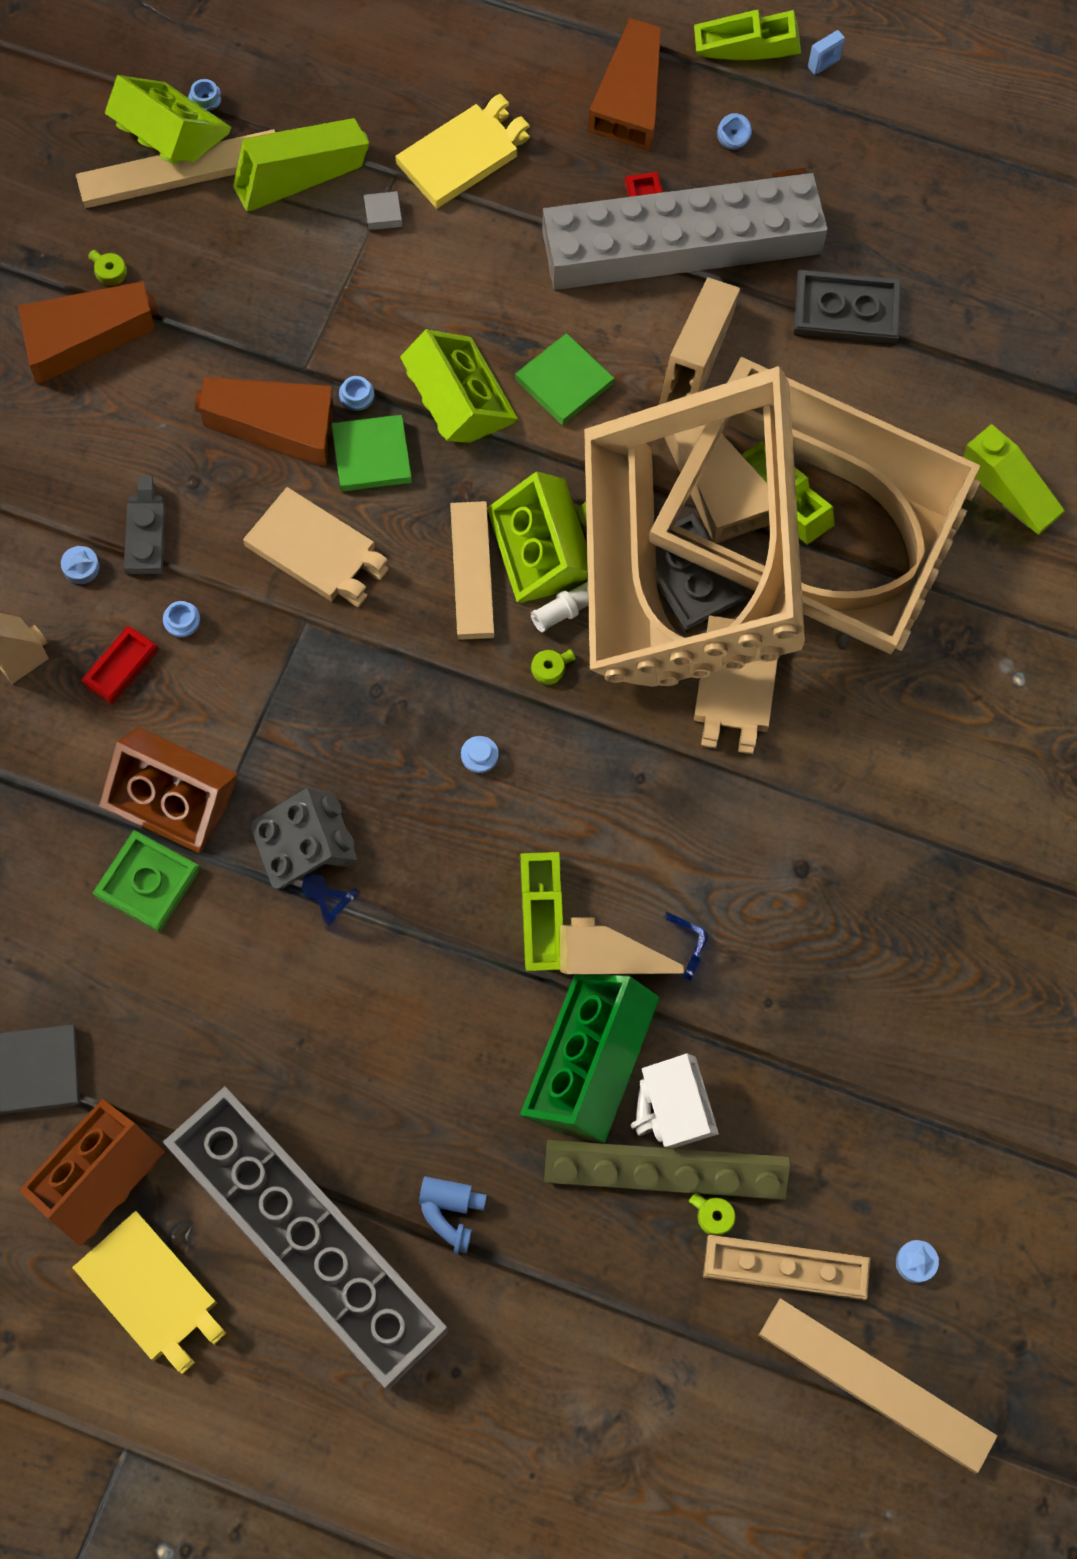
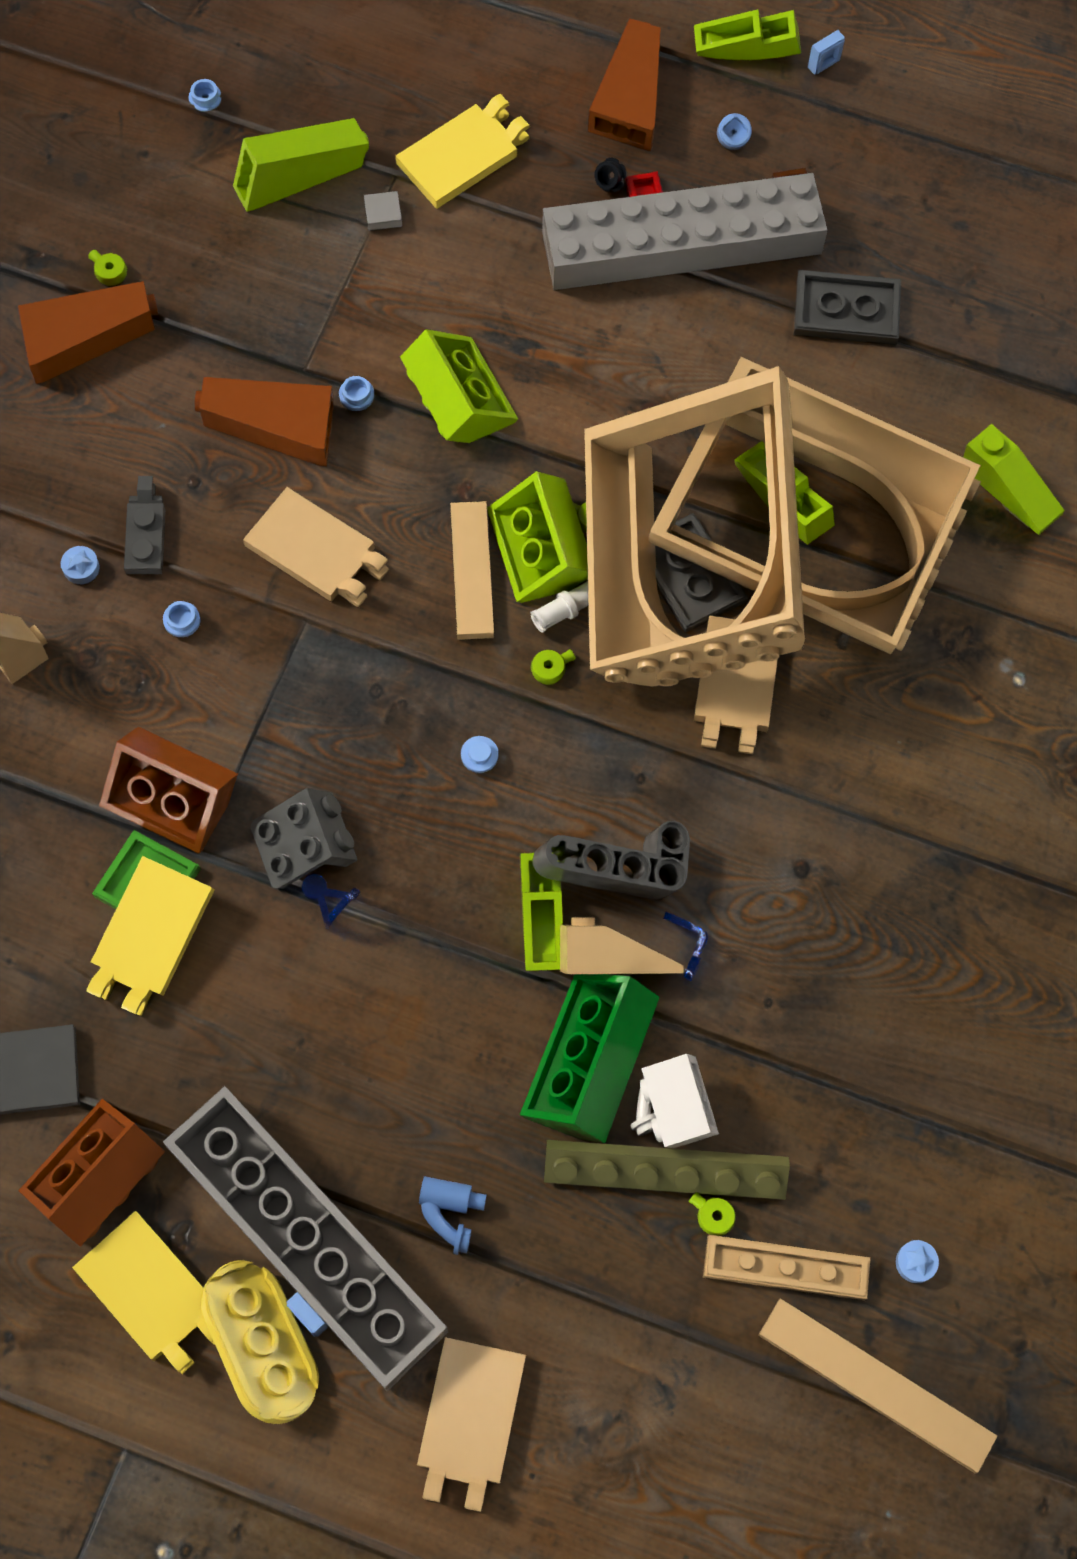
tan tile [76,129,275,209] -> none
red tile [81,625,159,705] -> none
lime slope [105,75,231,164] -> none
bright green tile [332,415,412,492] -> none
bright green tile [515,333,614,426] -> none
tan slope [659,277,740,405] -> none
tan slope [664,424,770,543] -> none
none -> light yellow tile [87,856,215,1016]
none -> light yellow tile [201,1260,319,1424]
none -> light blue tile [286,1292,328,1337]
none -> tan tile [417,1337,526,1512]
none -> dark grey beam [533,821,690,900]
none -> black plate [594,157,627,192]

